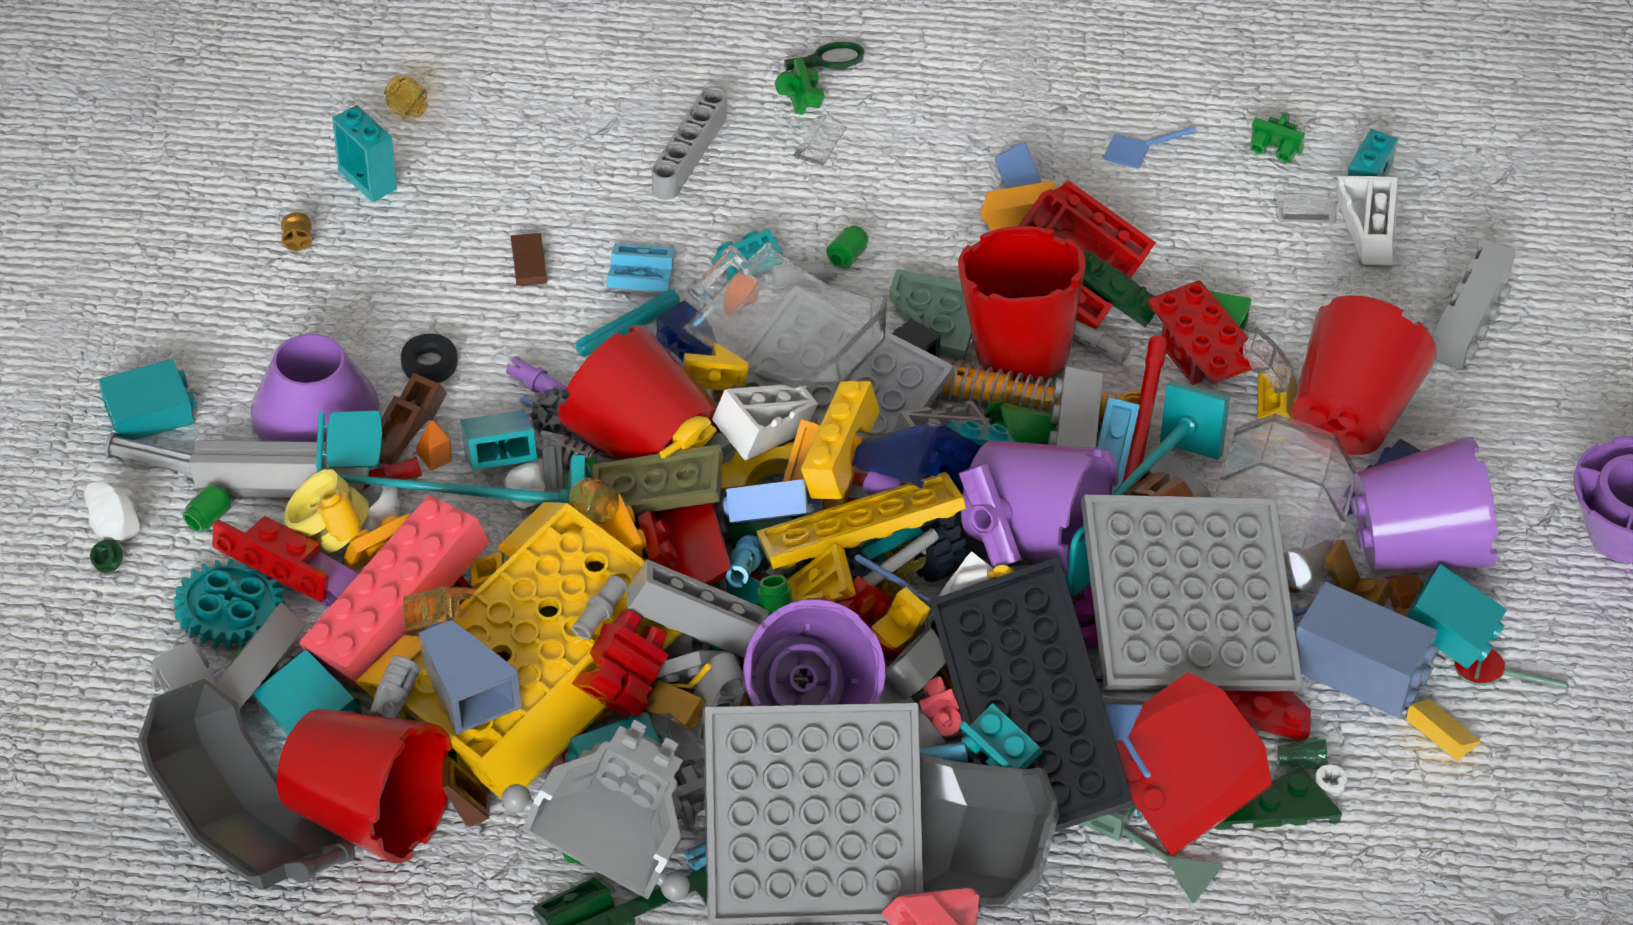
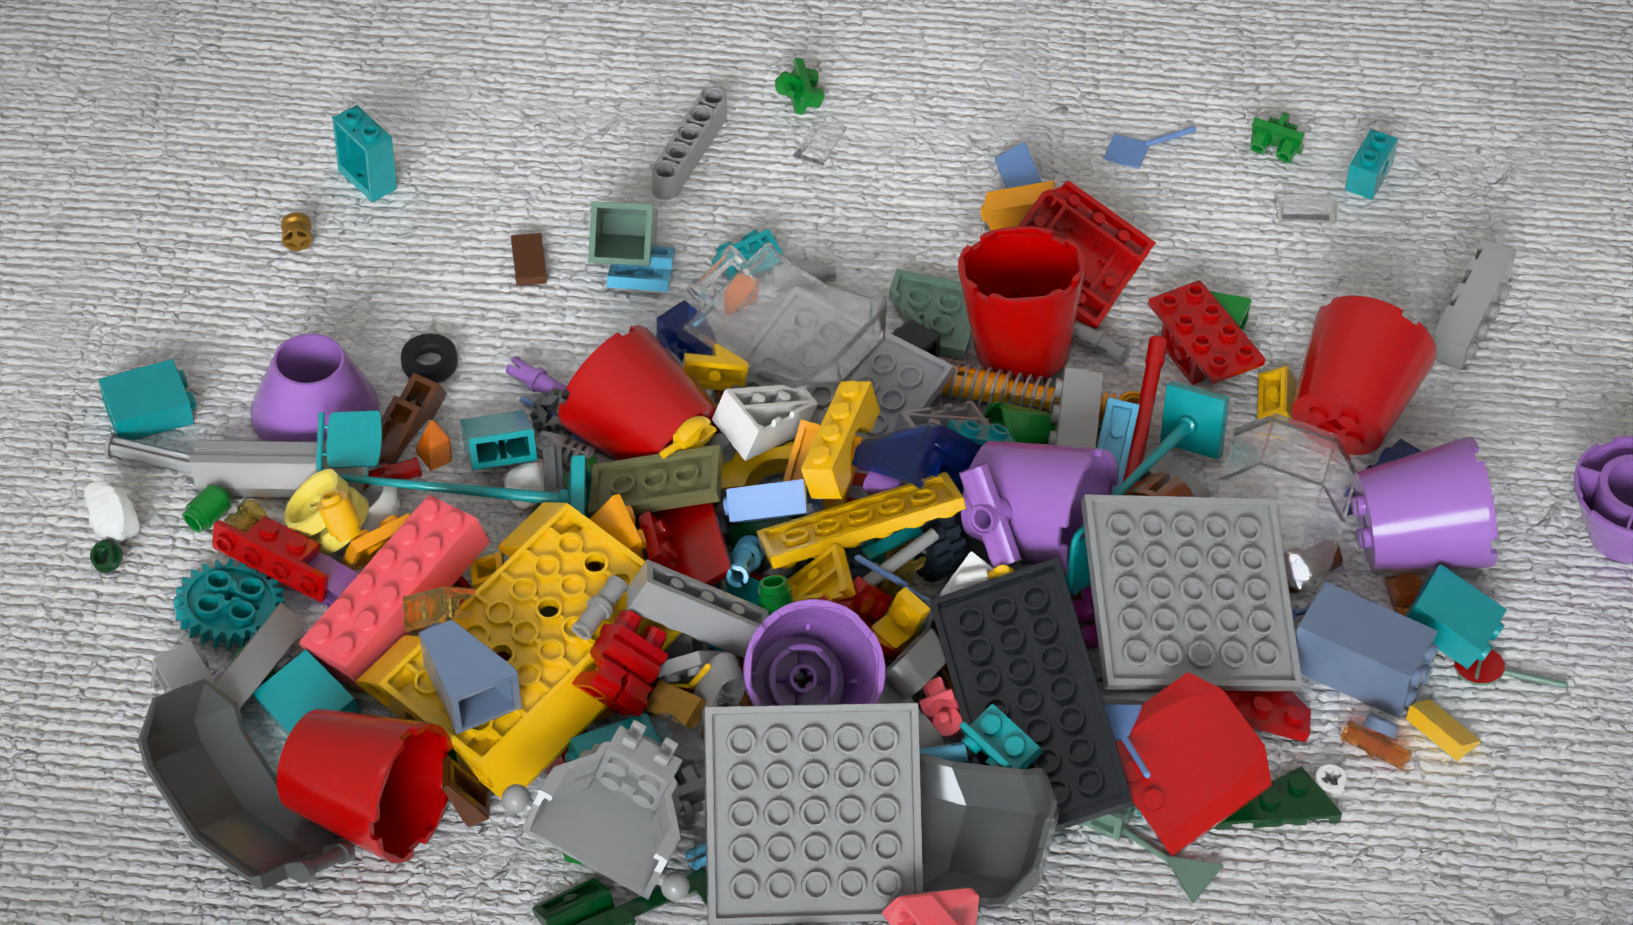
light grey hinge [370,656,420,718] -> none
clear yellow head [384,75,428,119] -> none
clear yellow head [569,477,619,526] -> none
teal axle [575,289,680,357] -> none
dark green piece [784,42,864,71] -> none
green brick [826,225,868,269] -> none
dark green plate [1083,250,1155,327] -> none
clear slope [1243,328,1293,393] -> none
clear green cone [1278,736,1328,770] -> none
pearl gold bracket [1325,540,1393,607] -> none
white wedge [1337,176,1398,265] -> none
none -> clear yellow wheel [223,499,268,533]
none -> sand green slope [588,201,658,266]
none -> clear orange pin [1340,720,1412,771]
none -> sand blue tile [1363,713,1400,739]

